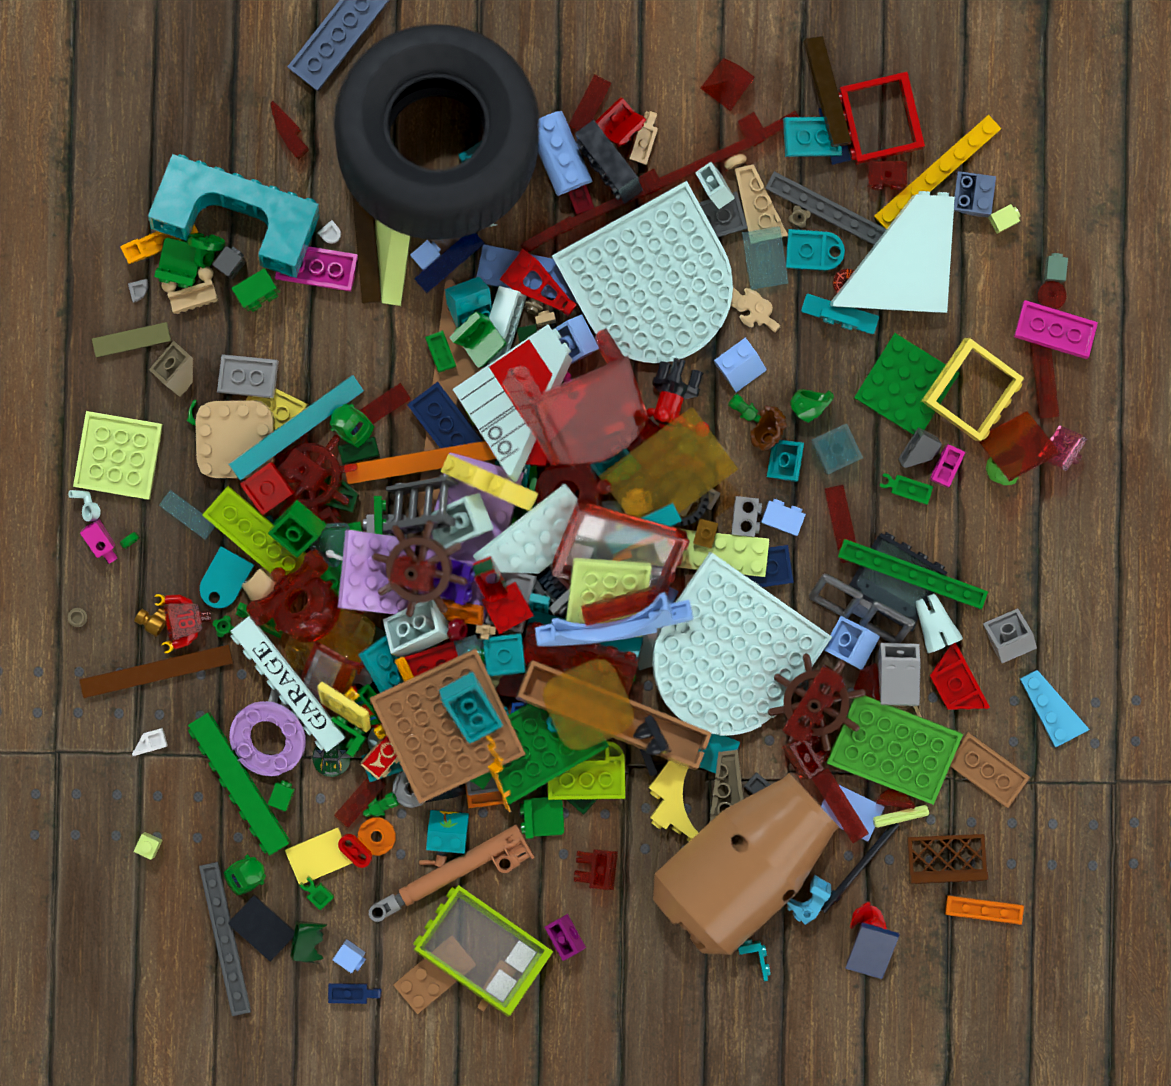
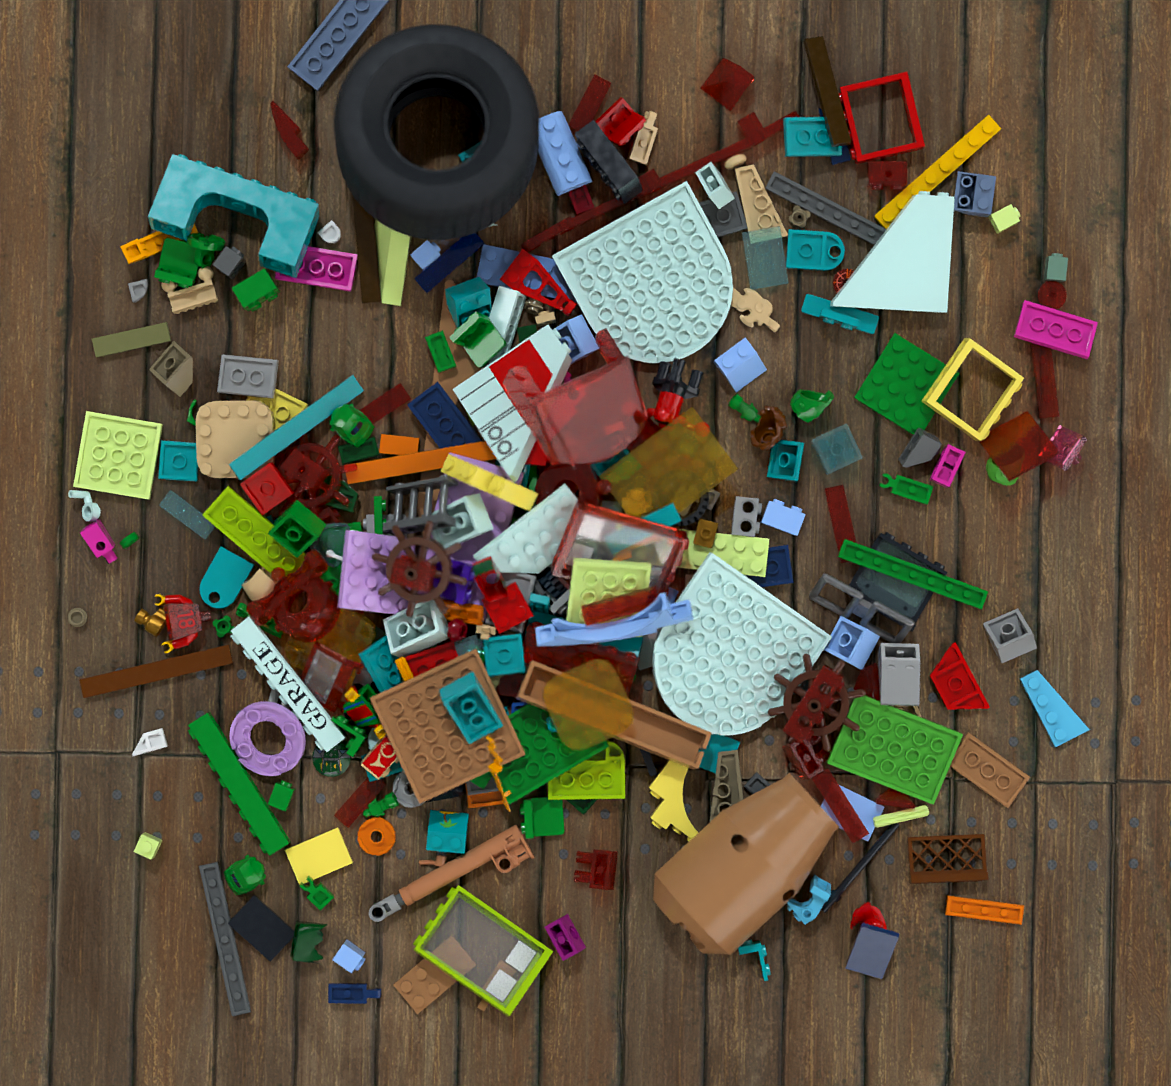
light yellow tile [318,681,371,732] -> none
red plate [338,834,372,868] -> none
black tile [633,715,672,755] -> none
light aqua piece [915,593,963,653] -> none
none -> teal tile [158,440,198,482]
none -> orange tile [379,434,420,455]

